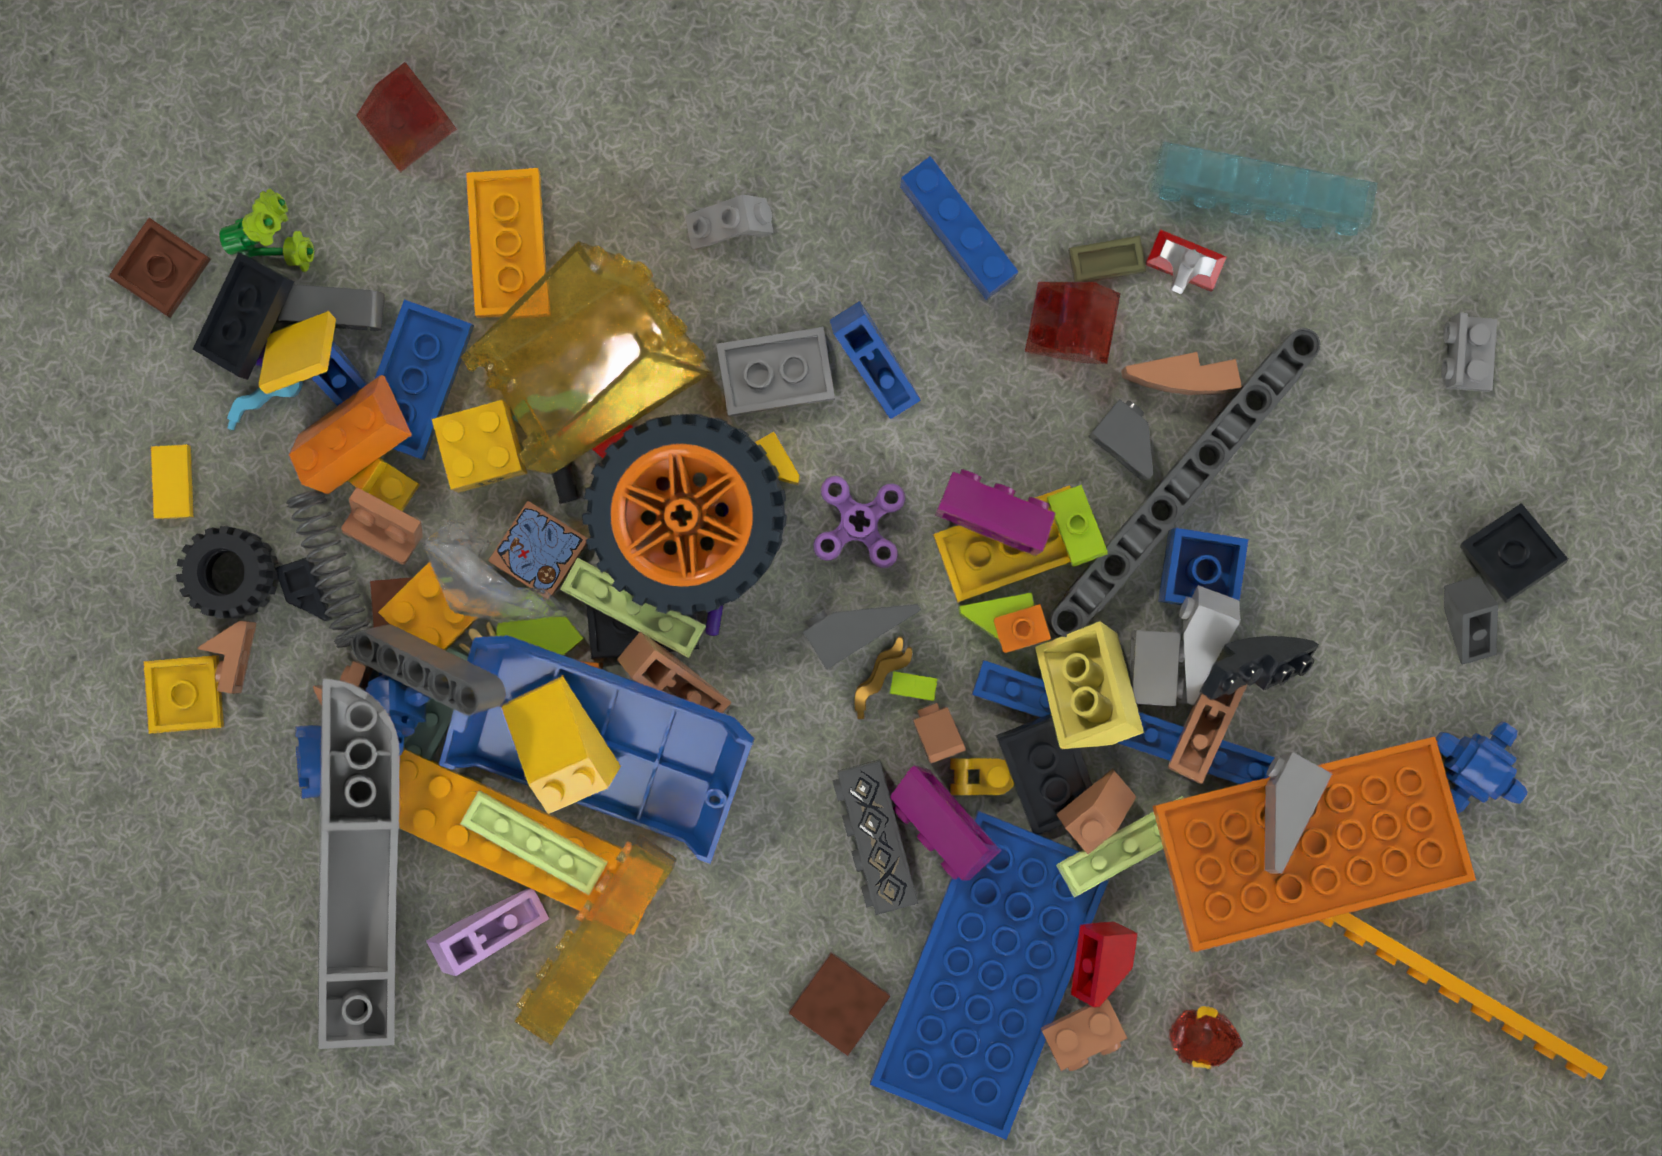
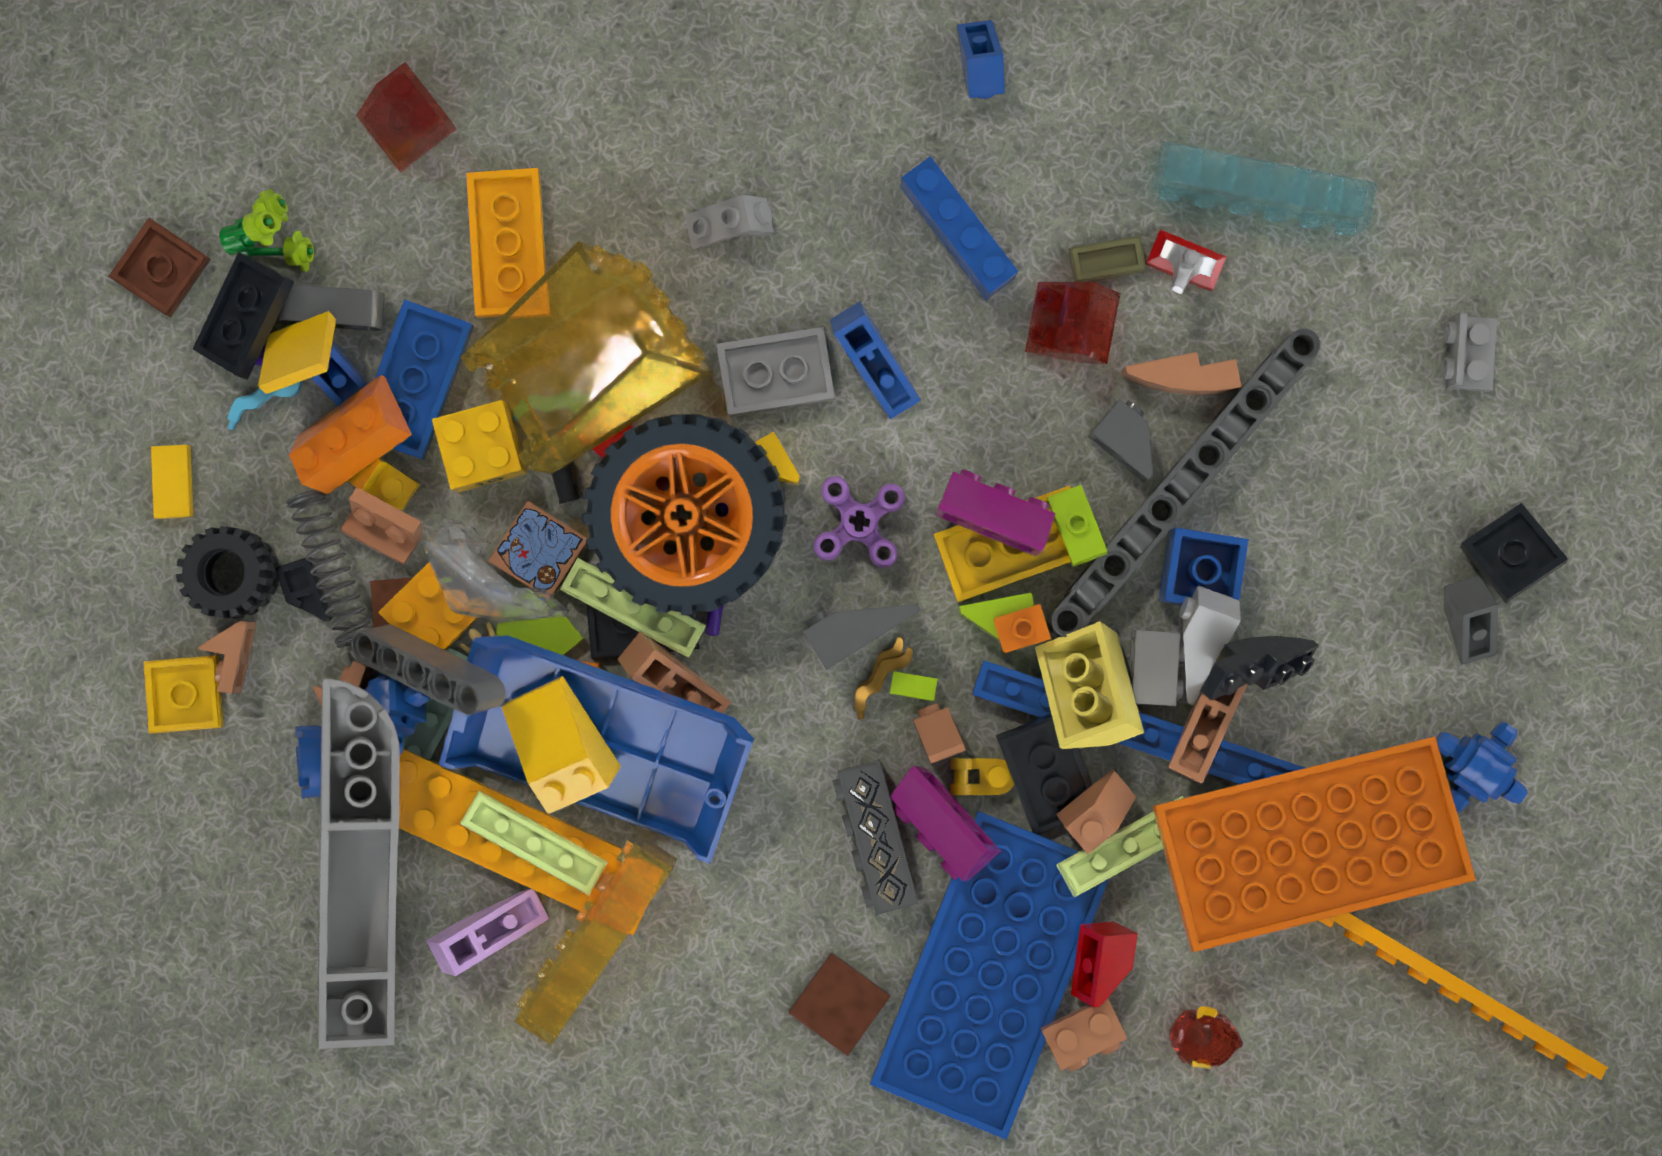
light grey slope [1265,752,1332,874] -> none
none -> blue slope [957,20,1005,99]

